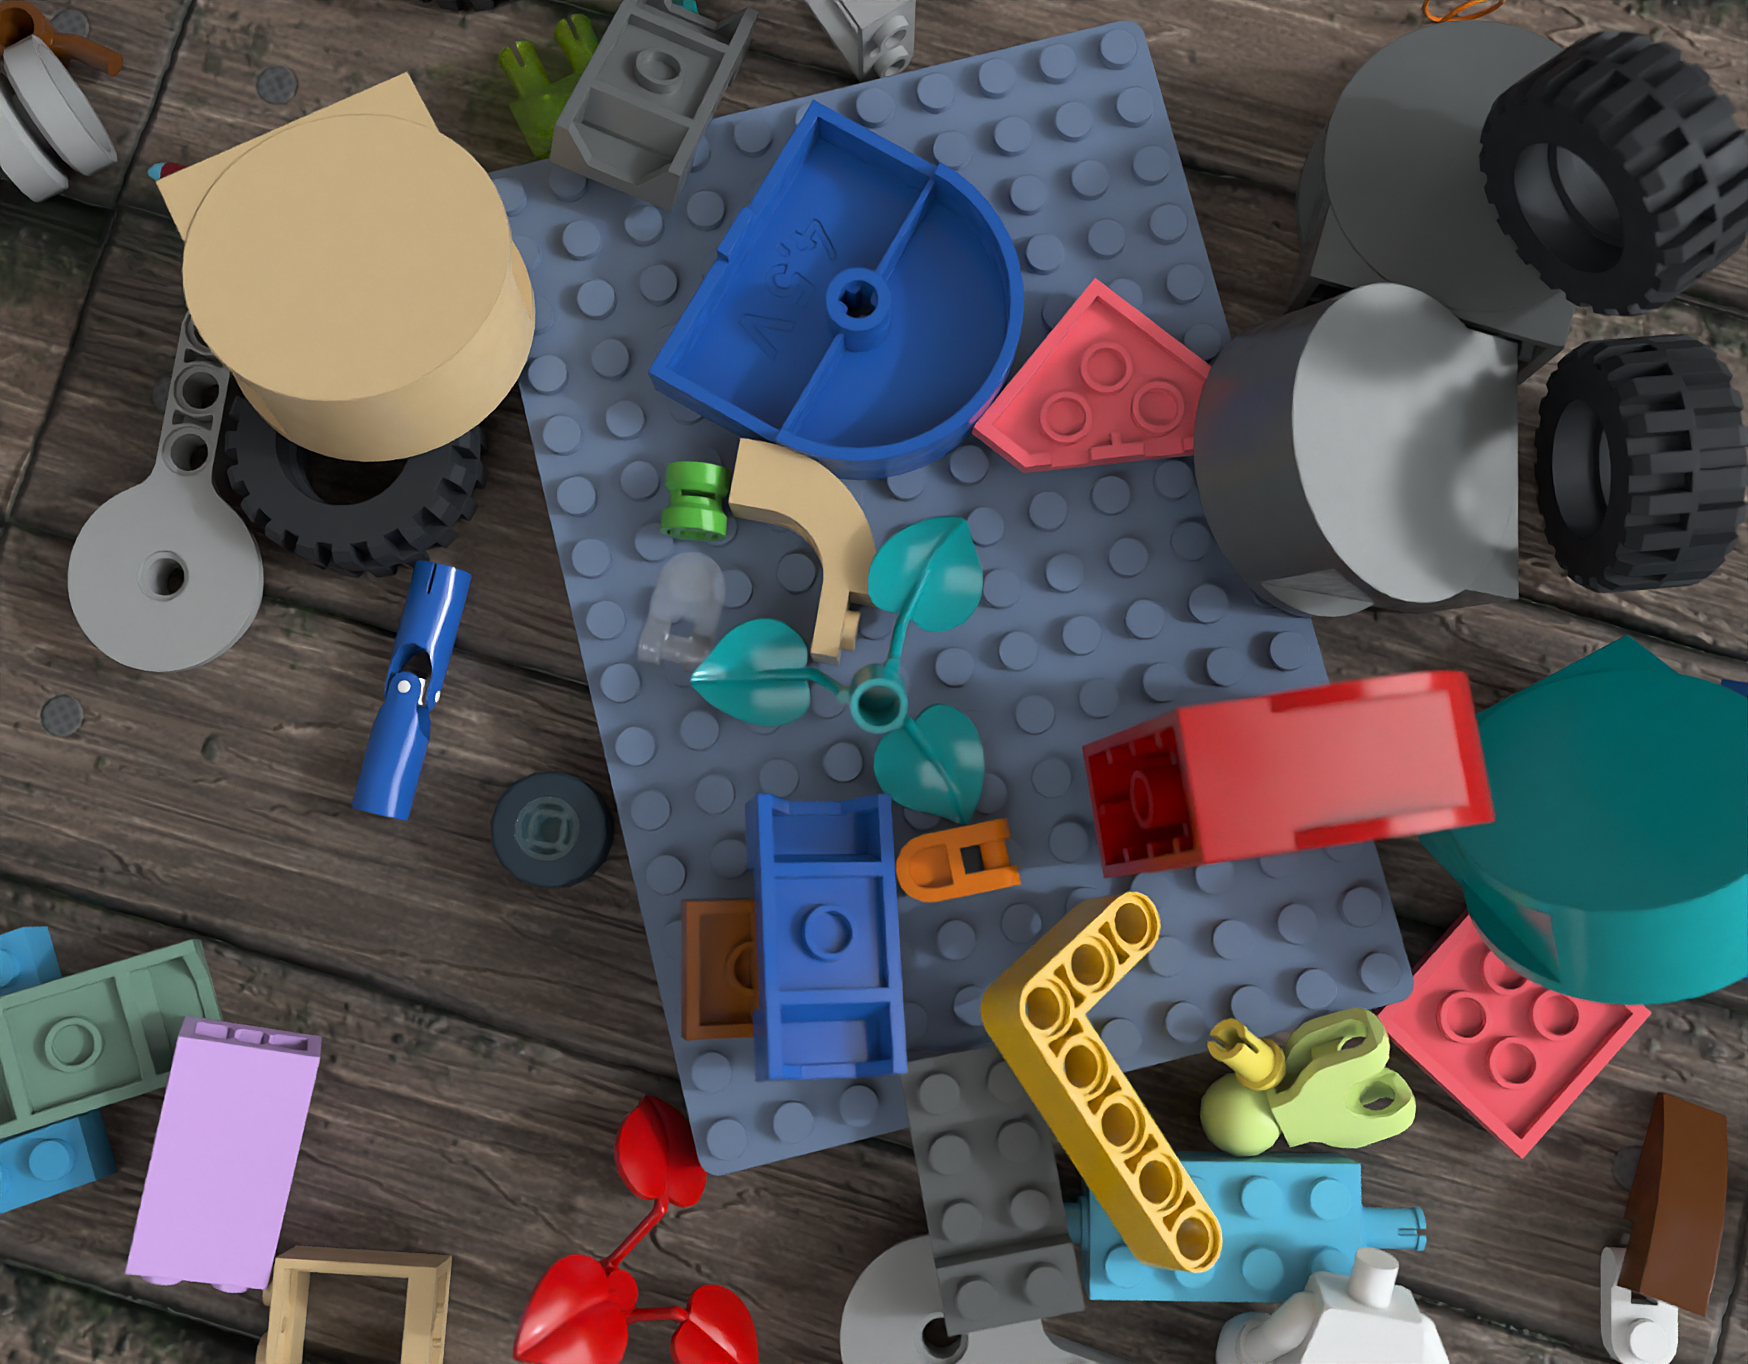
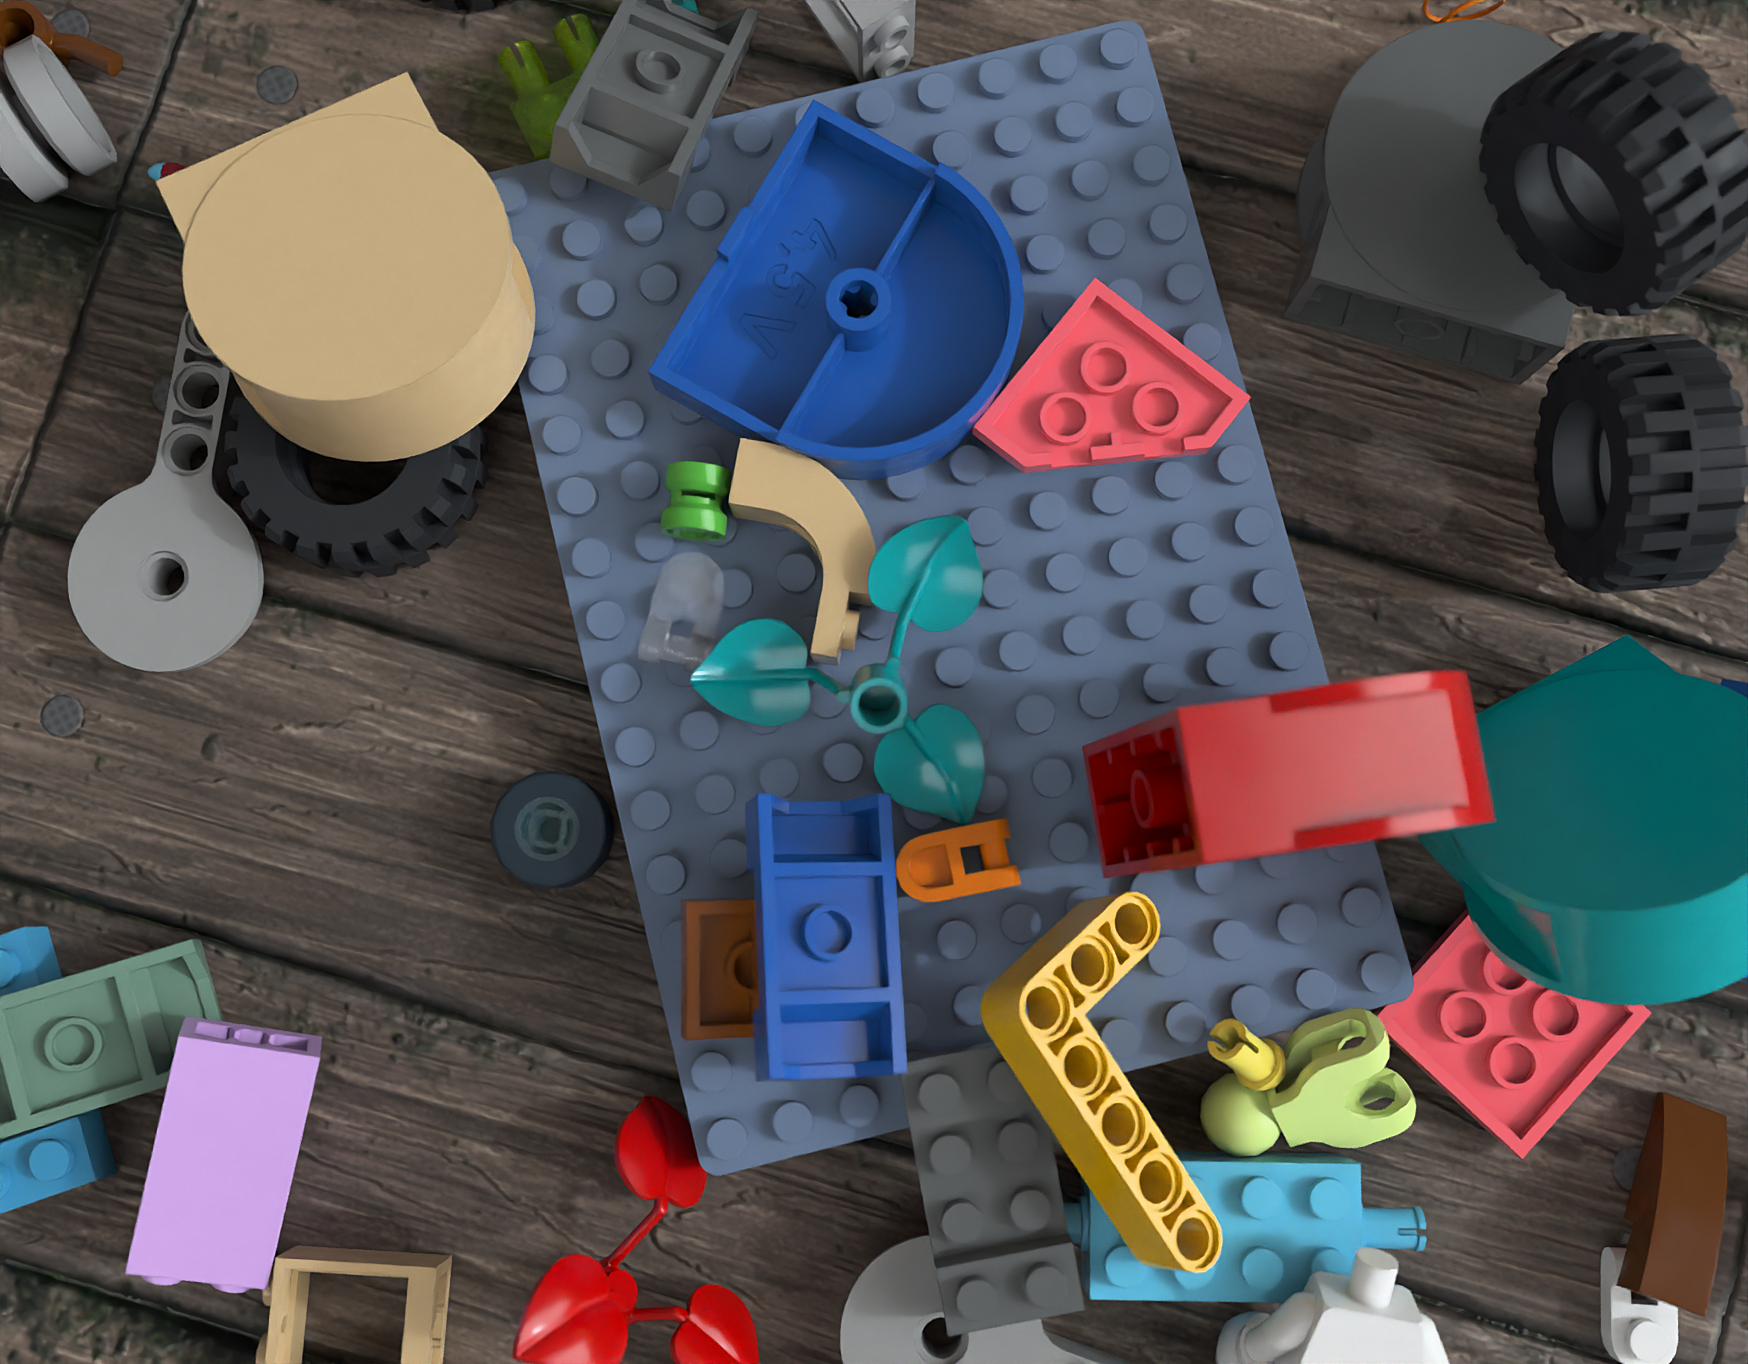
blue piece [351,560,472,821] -> none
dark grey brick [1194,283,1519,619] -> none

